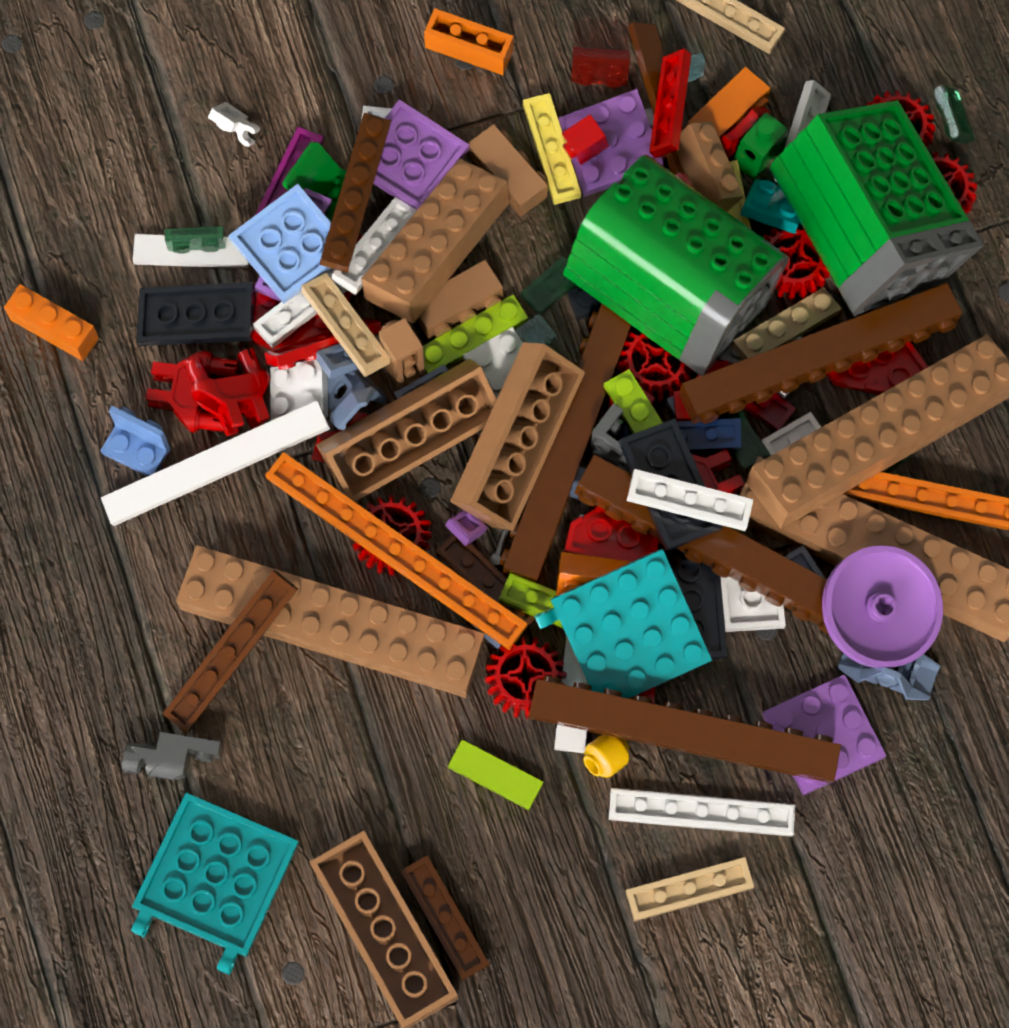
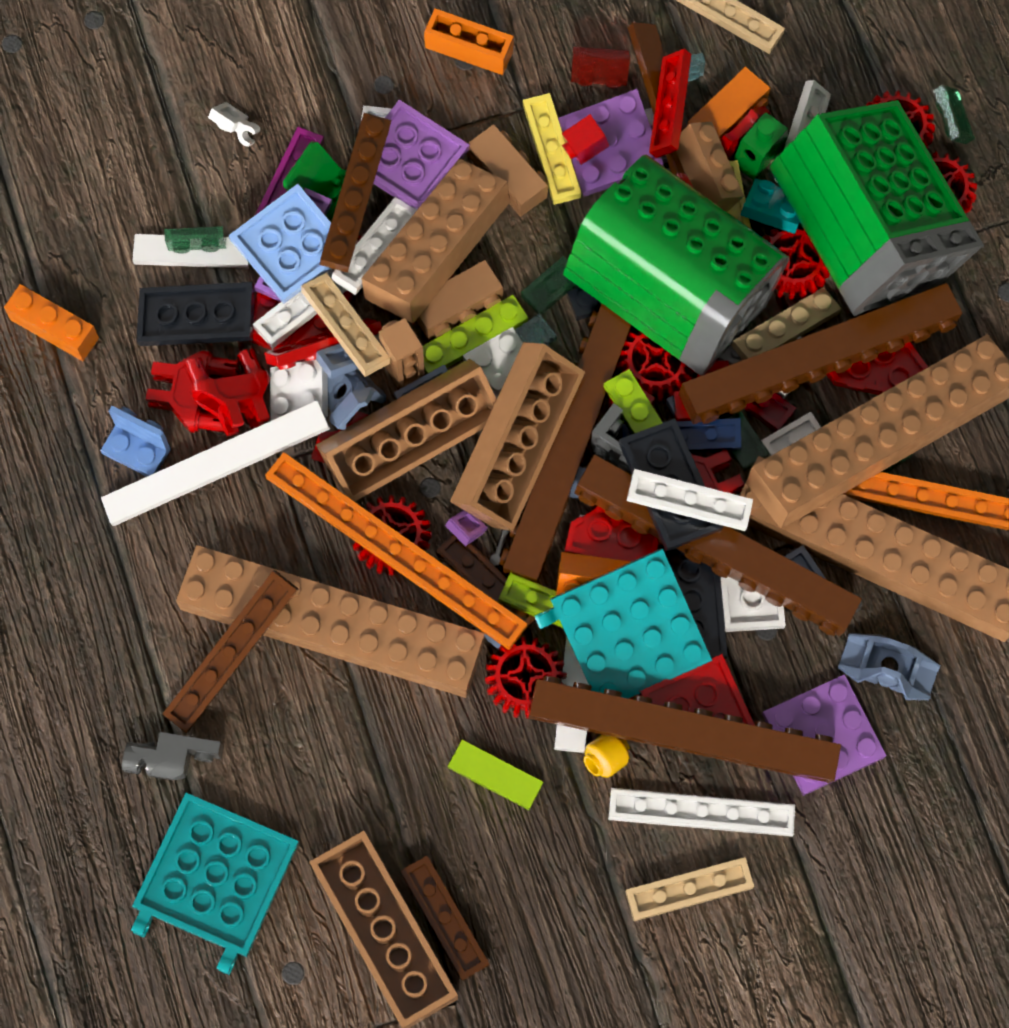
medium lavender dish [822,545,943,668] -> none
none -> red plate [639,654,754,726]

